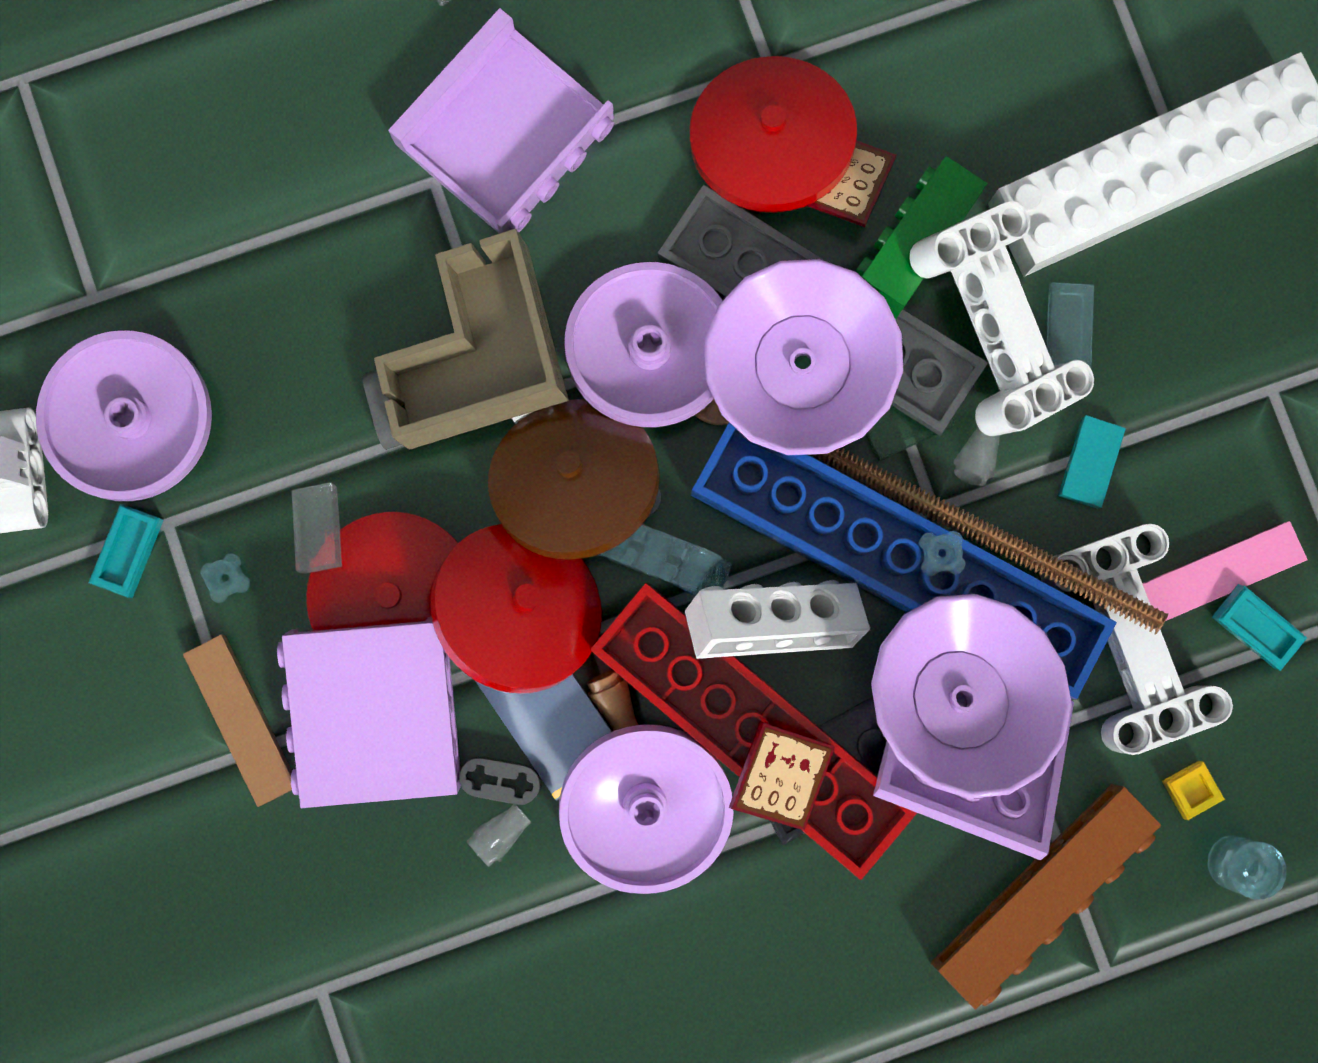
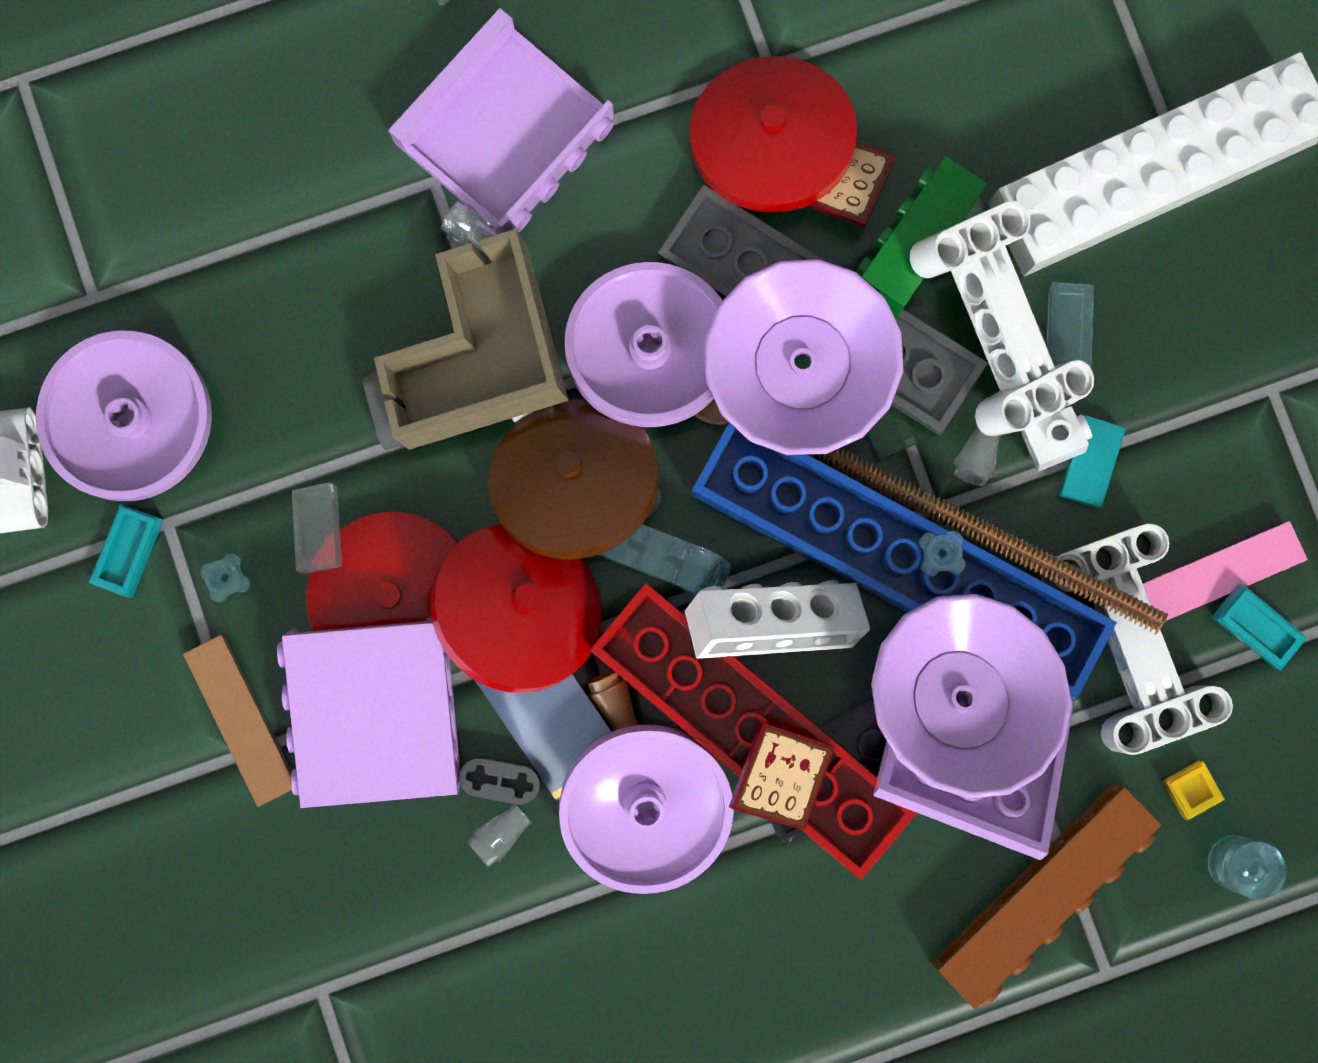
none -> clear cone [440,201,500,253]
none -> white brick [1021,406,1092,472]

